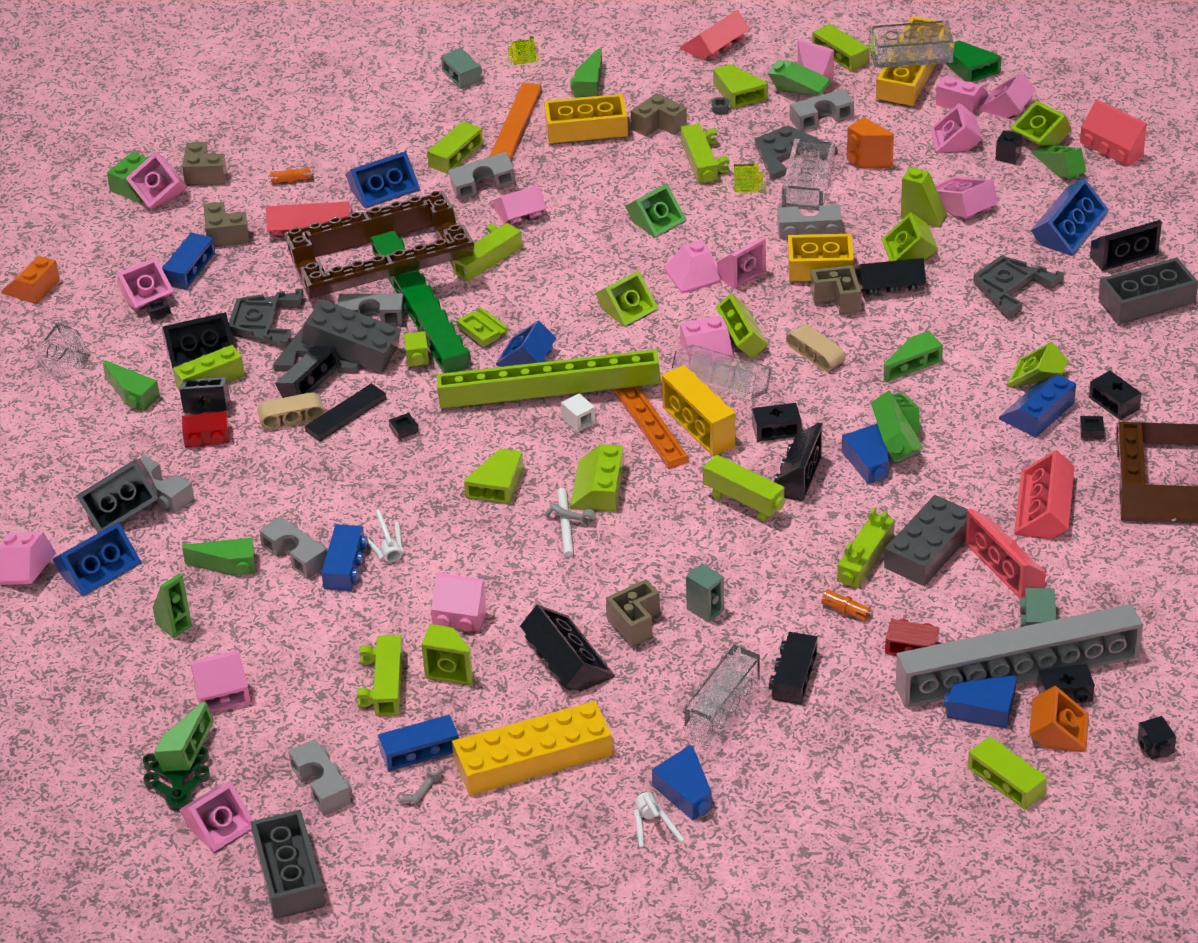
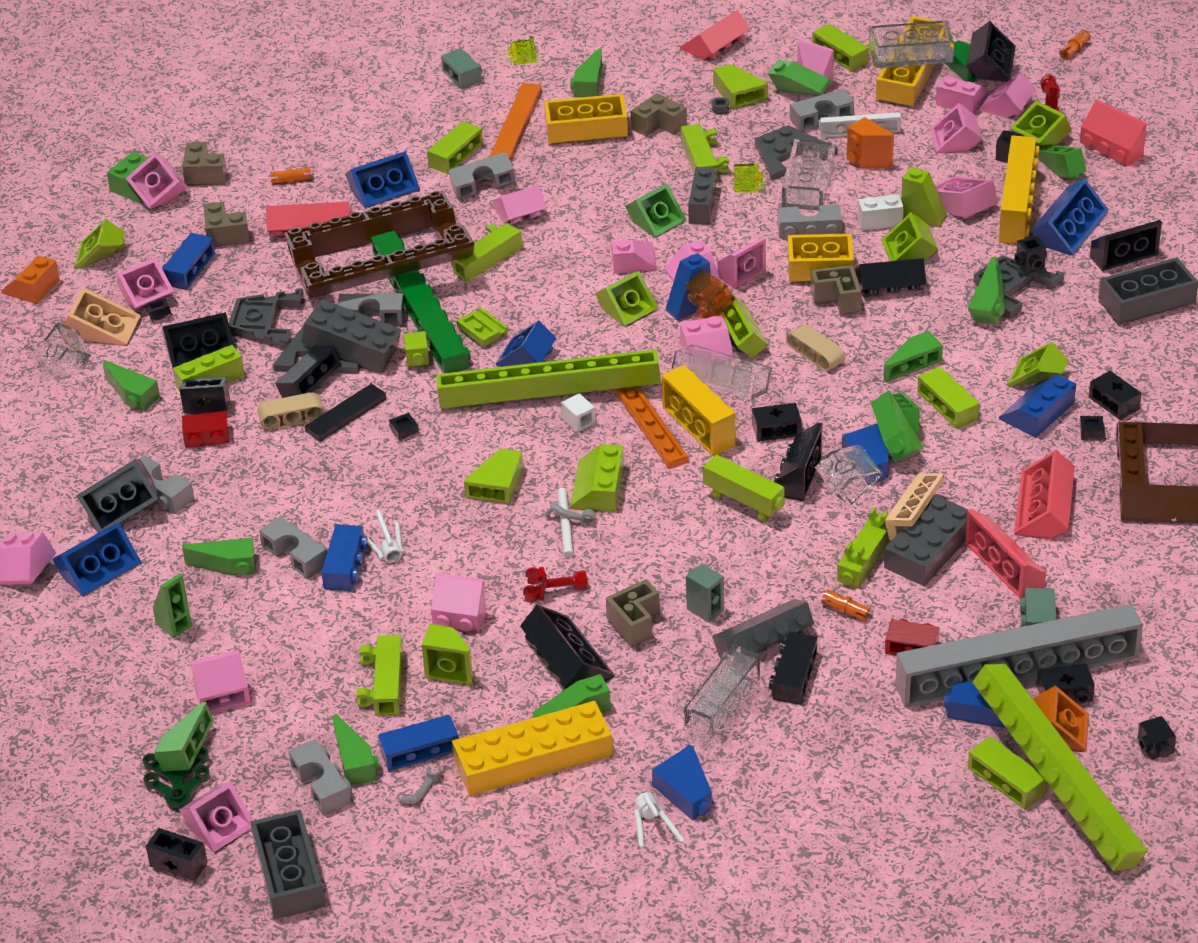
none -> light nougat slope [61,287,141,346]
none -> lime slope [74,218,125,269]
none -> black brick [146,828,208,881]
none -> bright green slope [332,715,380,785]
none -> red bar [523,567,588,602]
none -> bright green slope [532,674,611,718]
none -> bright pink slope [611,240,656,273]
none -> blue slope [666,253,713,320]
none -> clear orange brick [684,270,736,319]
none -> dark grey brick [688,167,716,224]
none -> dark grey brick [712,599,815,663]
none -> clear slope [815,444,883,506]
none -> white fence [818,112,901,138]
none -> white brick [858,195,903,231]
none -> light nougat fence [885,473,945,540]
none -> lime brick [917,367,980,429]
none -> black slope [966,21,1016,82]
none -> bright green slope [967,257,1005,324]
none -> lime brick [972,664,1148,871]
none -> yellow brick [999,135,1040,244]
none -> black brick [1014,235,1047,273]
none -> red bar [1040,75,1060,111]
none -> orange pin [1059,30,1091,60]

